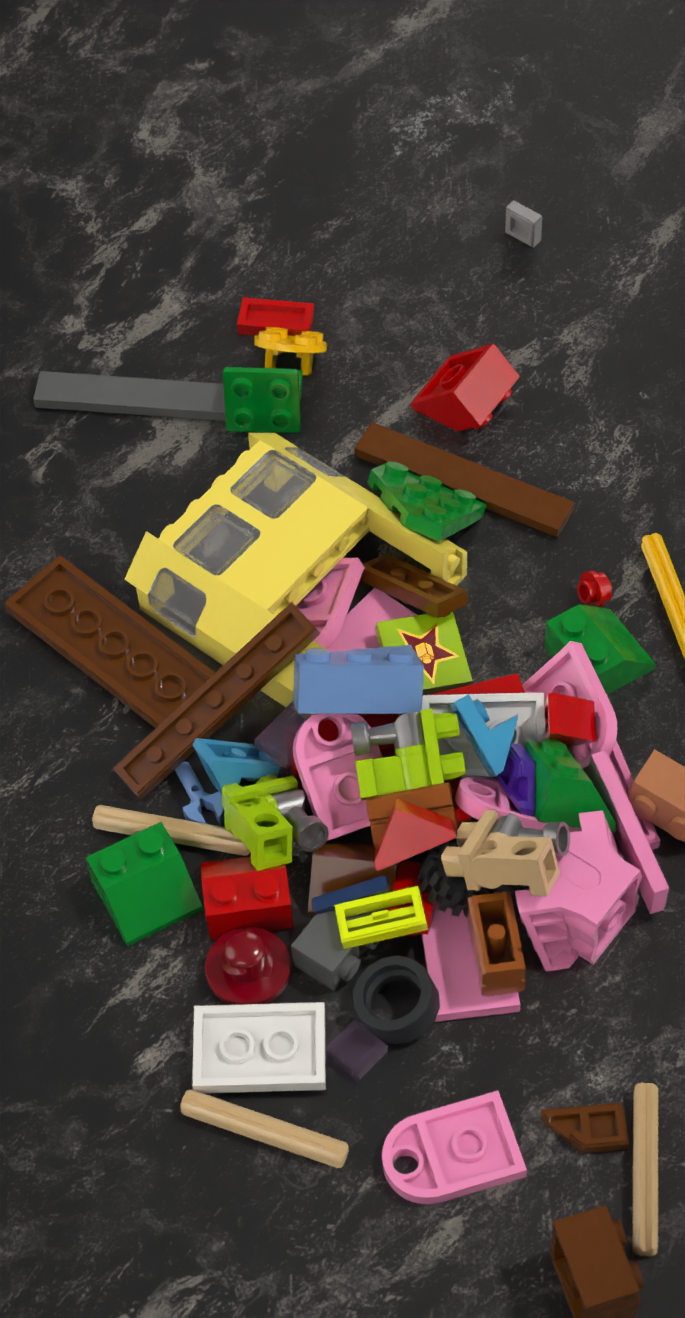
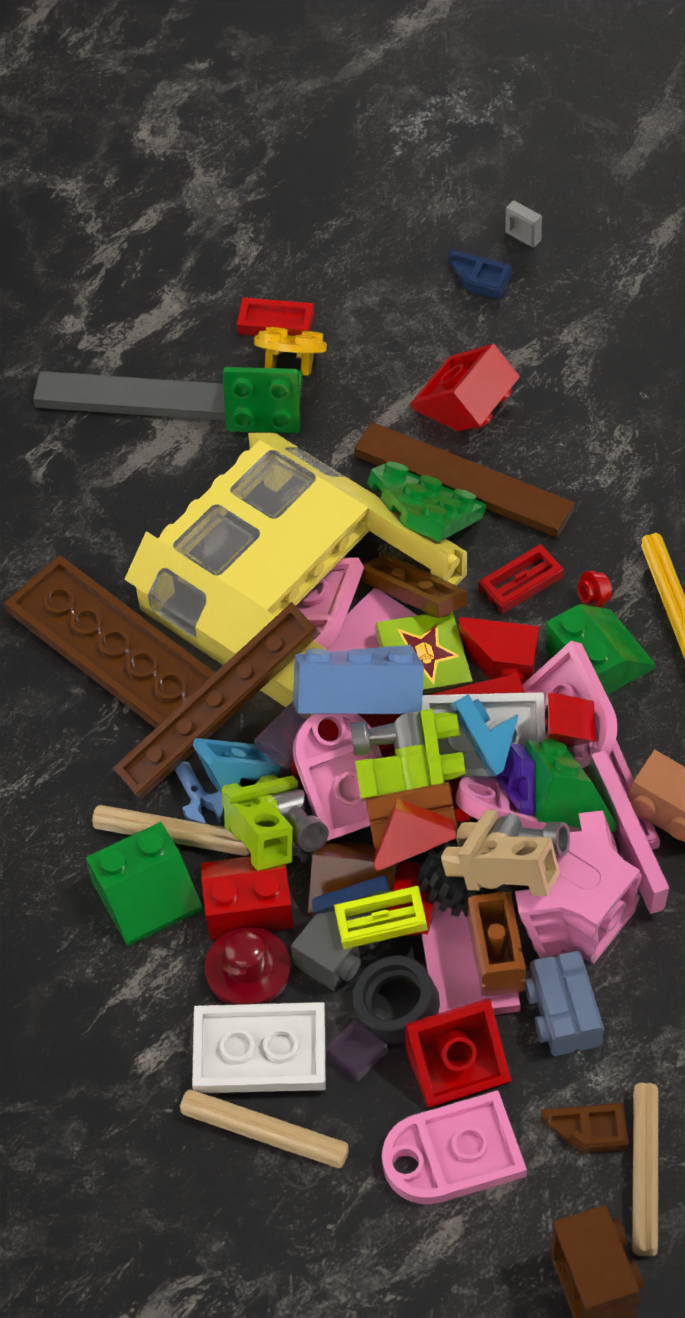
none -> red slope [405,998,511,1108]
none -> dark blue tile [449,249,513,299]
none -> red slope [459,617,539,685]
none -> red tile [478,544,564,615]
none -> sand blue brick [525,951,604,1056]

